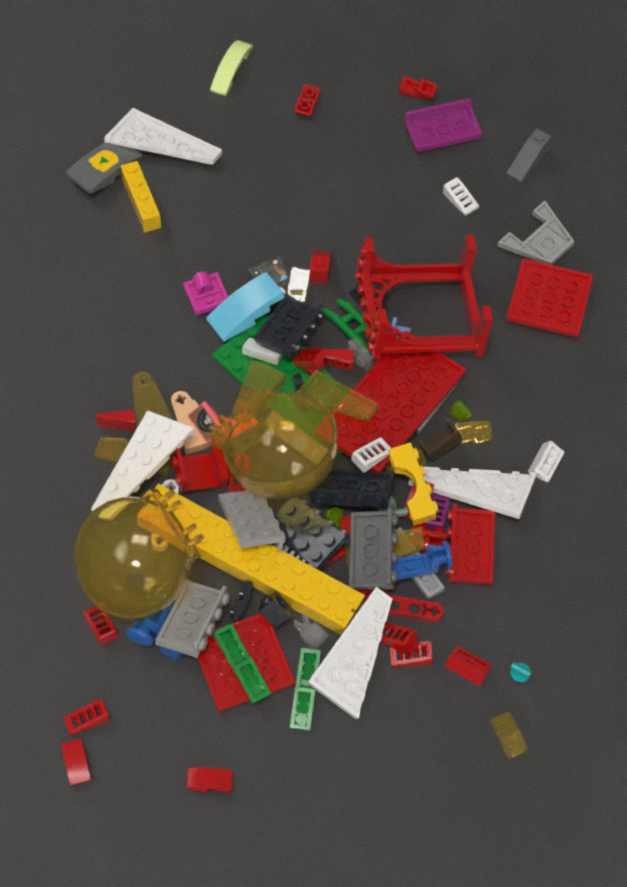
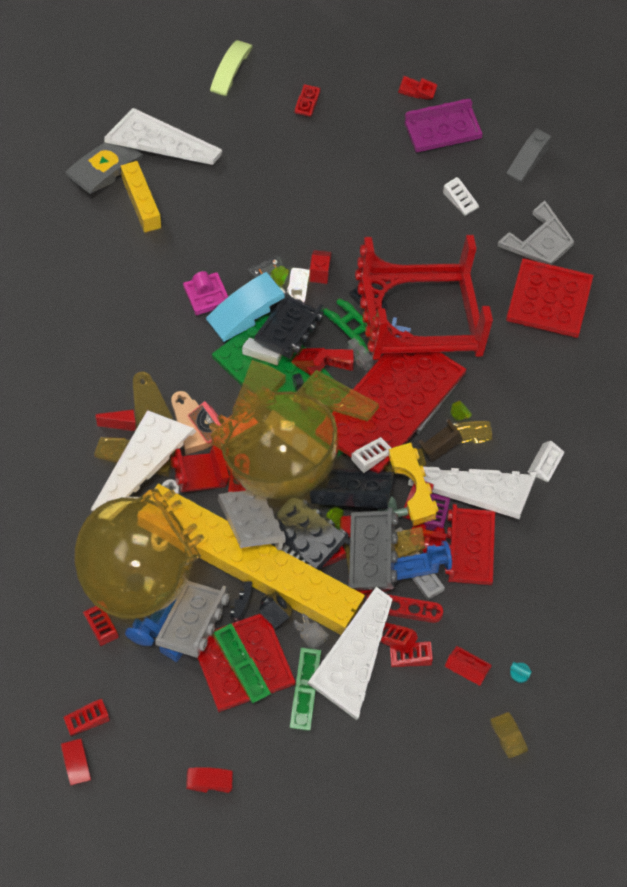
none -> clear neon green plate [271,266,289,287]

